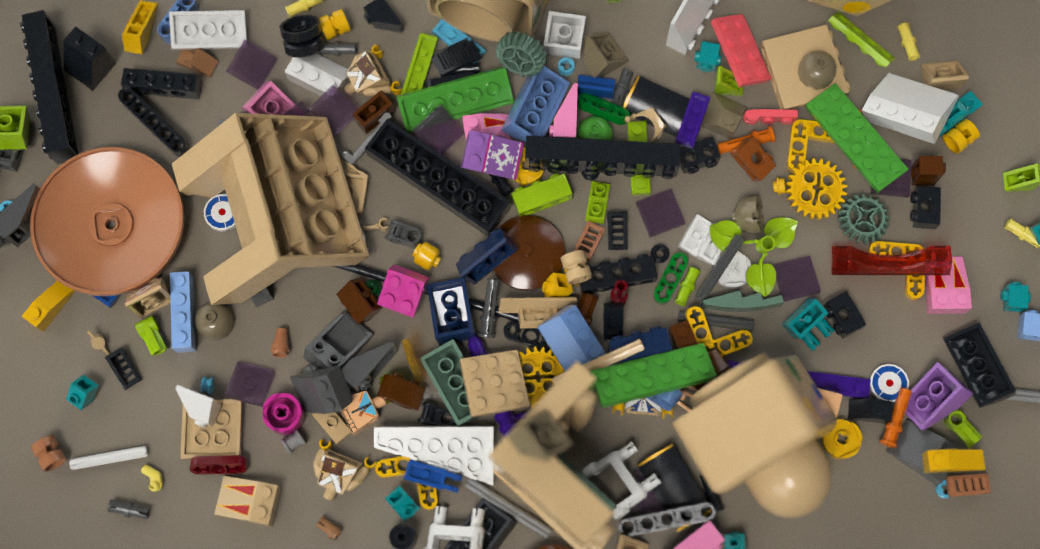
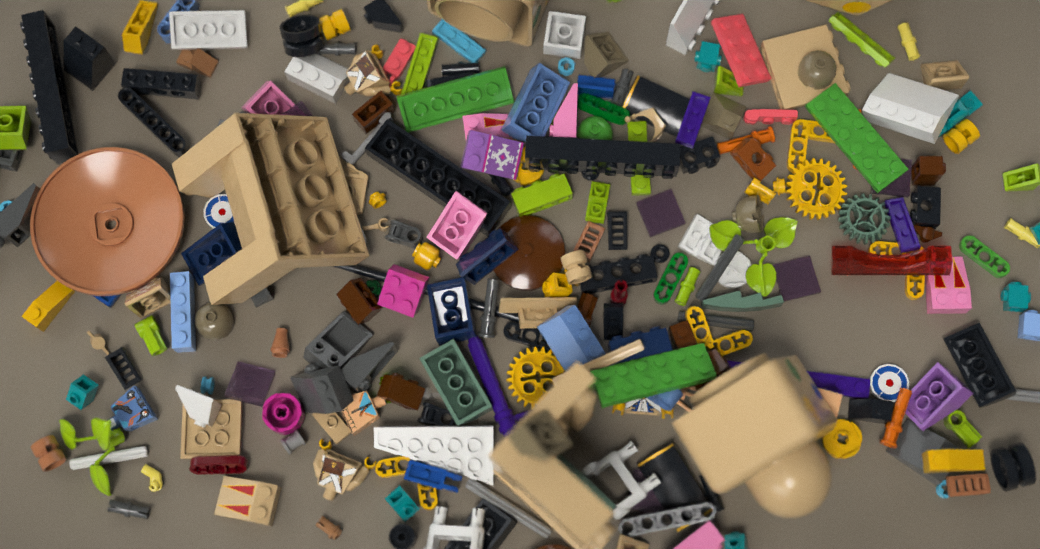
clear purple tile [226,39,277,90] -> none
clear purple tile [306,85,358,137] -> none
clear yellow tile [401,338,424,383] -> none
clear purple tile [412,105,464,155] -> none
black window [432,38,482,77] -> none
tan plate [459,350,530,418] -> none
sand green gear [496,30,547,77] -> none
teal brick [781,298,835,351] -> none
black brick [824,291,867,339] -> none
none -> lime plant [59,418,125,496]
none -> medium blue torso [109,386,158,432]
none -> dark blue slope [181,222,242,286]
none -> yellow plate [368,192,387,209]
none -> coral hinge [383,38,416,86]
none -> bright pink slope [426,191,488,260]
none -> yellow piece [744,177,776,205]
none -> dark purple tile [884,197,921,253]
none -> reddish brown piece [913,225,943,243]
none -> bright green beam [959,236,1010,278]
none -> black wheel [990,442,1036,492]

